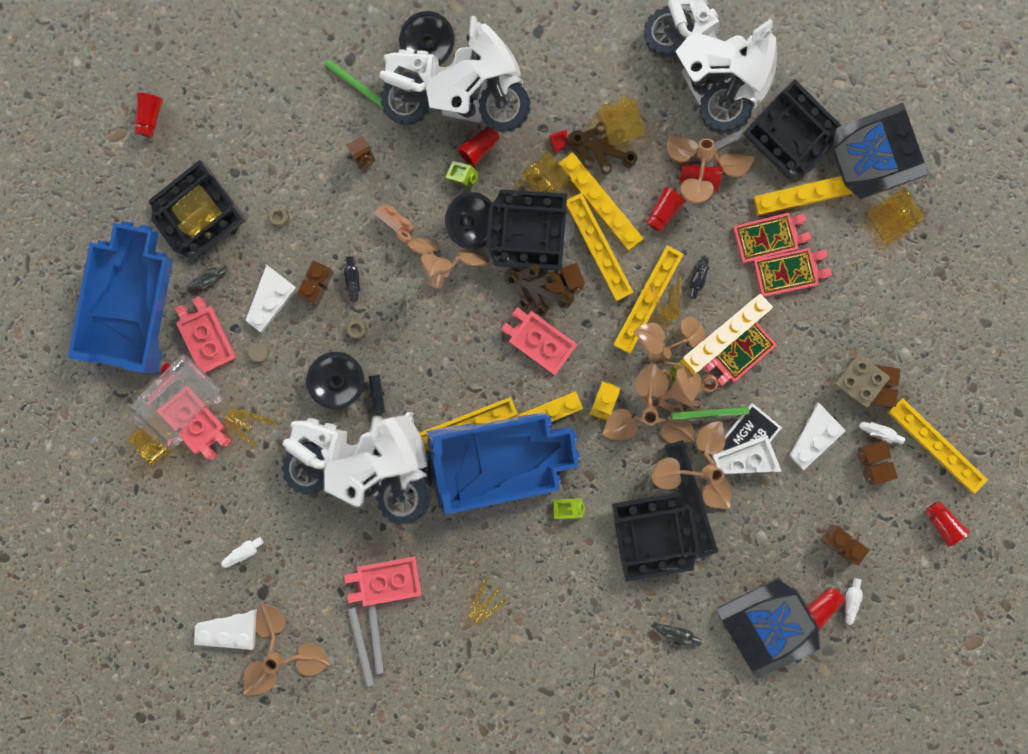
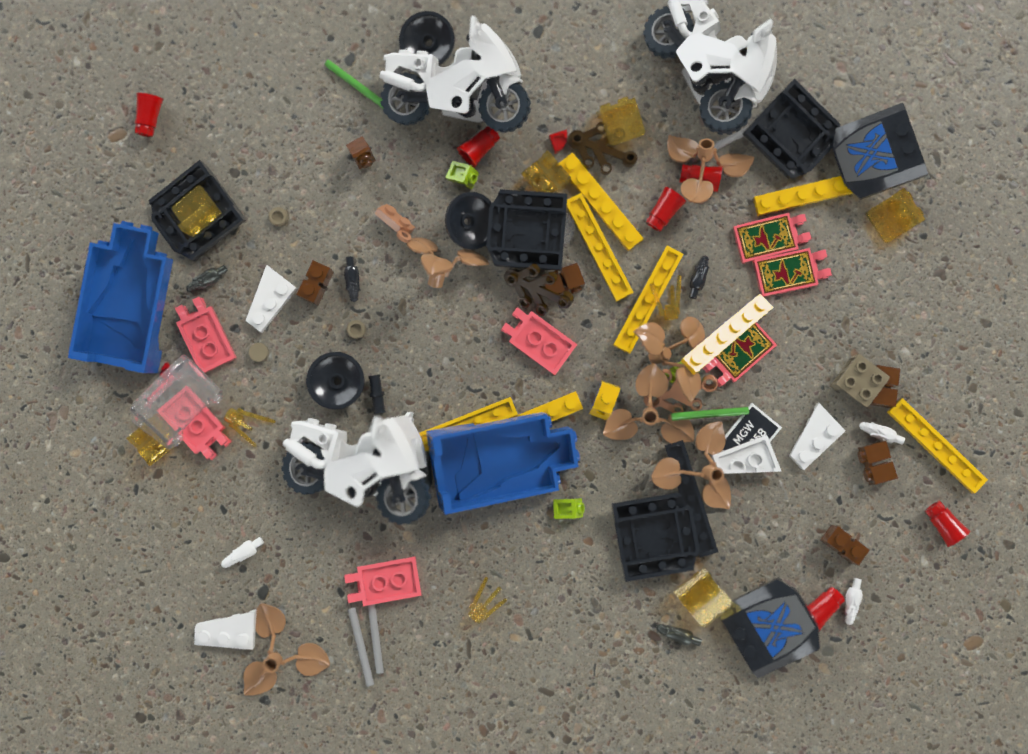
none -> clear yellow bracket [674,568,733,628]

